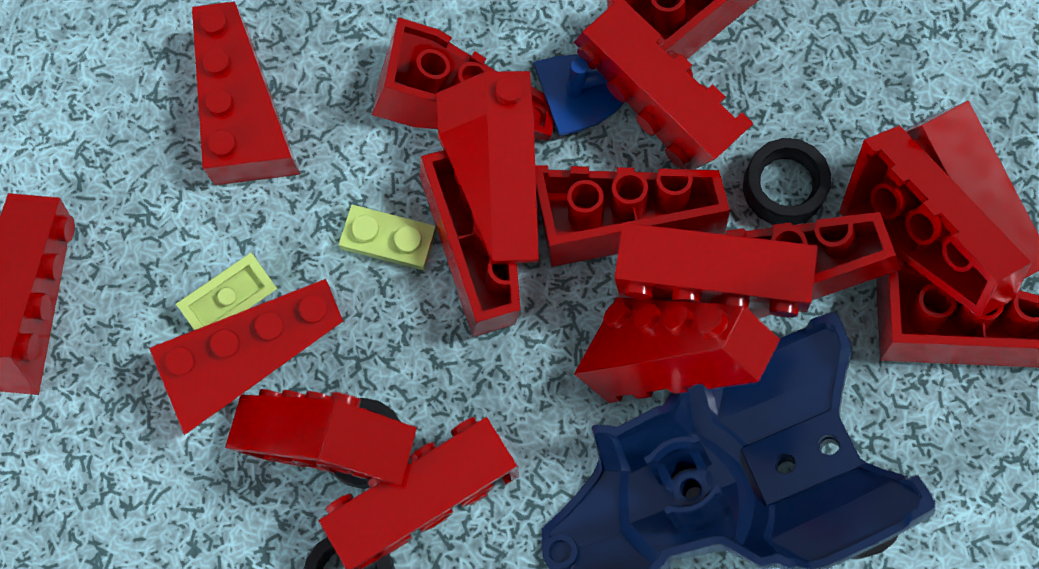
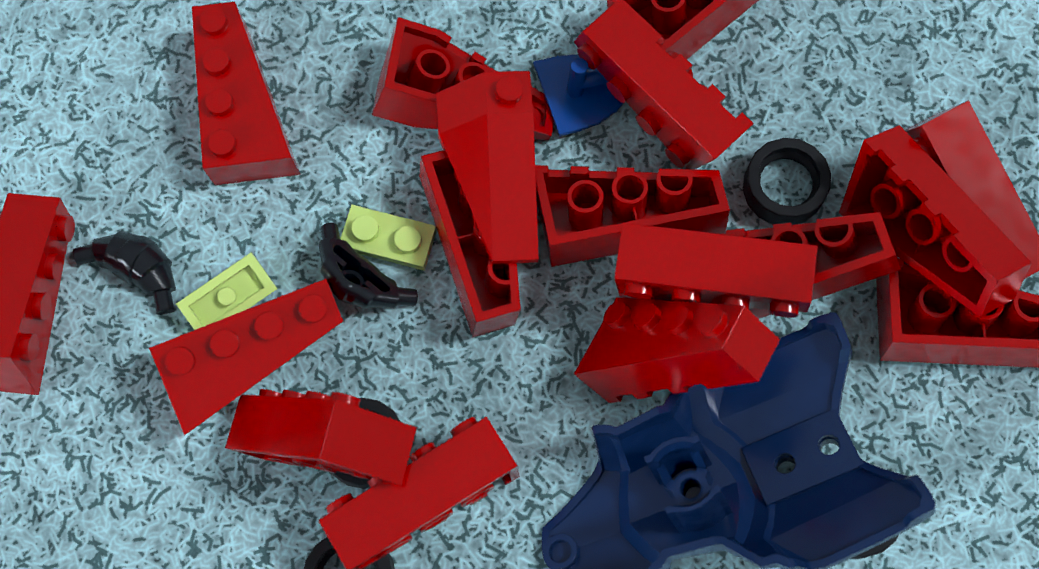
none -> black piece [73,231,176,315]
none -> black piece [319,223,418,310]

